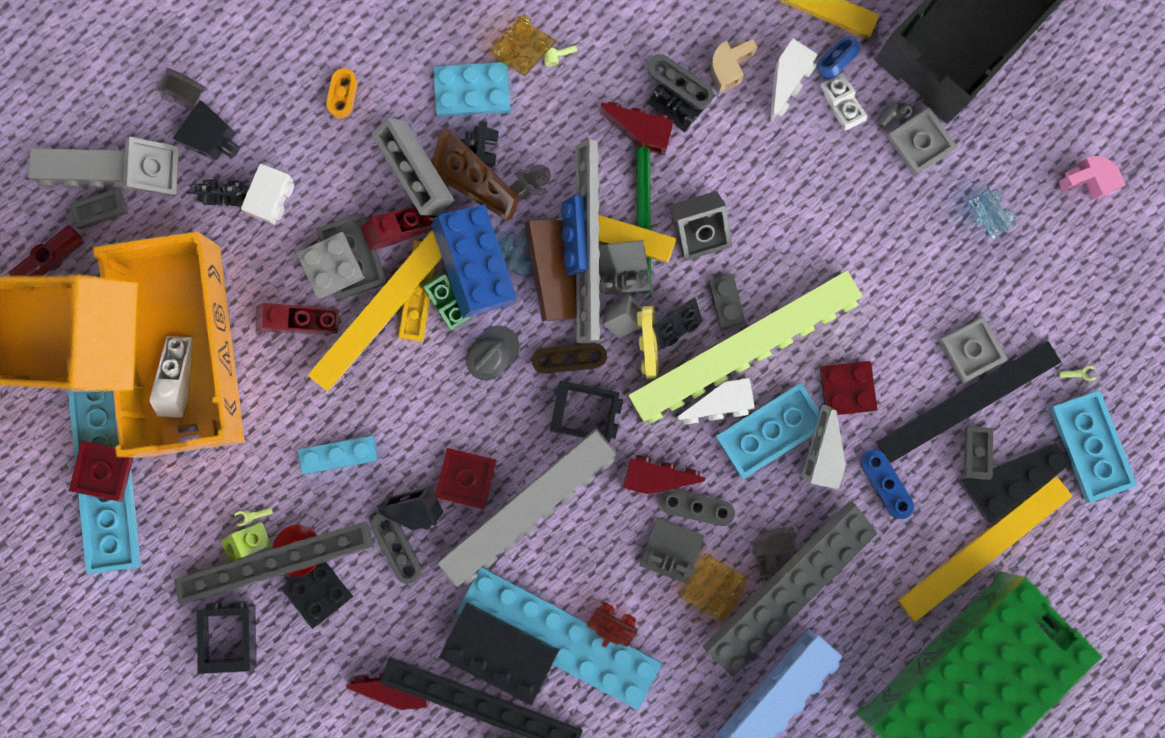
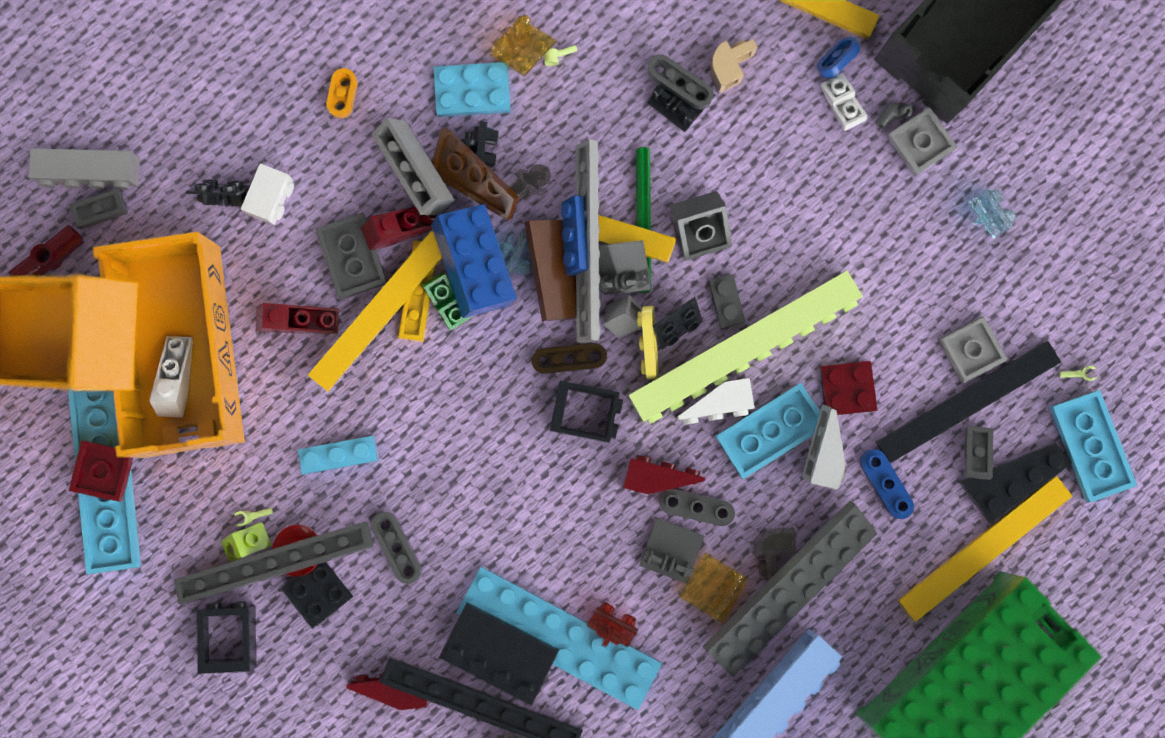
light grey plate [123,136,178,196] -> none
clear smoke brick [154,68,205,111] -> none
black torso [173,100,240,161] -> none
light grey plate [297,232,365,299] -> none
black slope [379,486,443,530] -> none
dark red plate [435,448,497,509] -> none
light grey brick [437,428,616,587] -> none
dark grey piece [466,326,520,381] -> none
dark red slope [600,102,674,155] -> none
white slope [770,39,818,121] -> none
bright pink brick [1058,156,1126,200] -> none

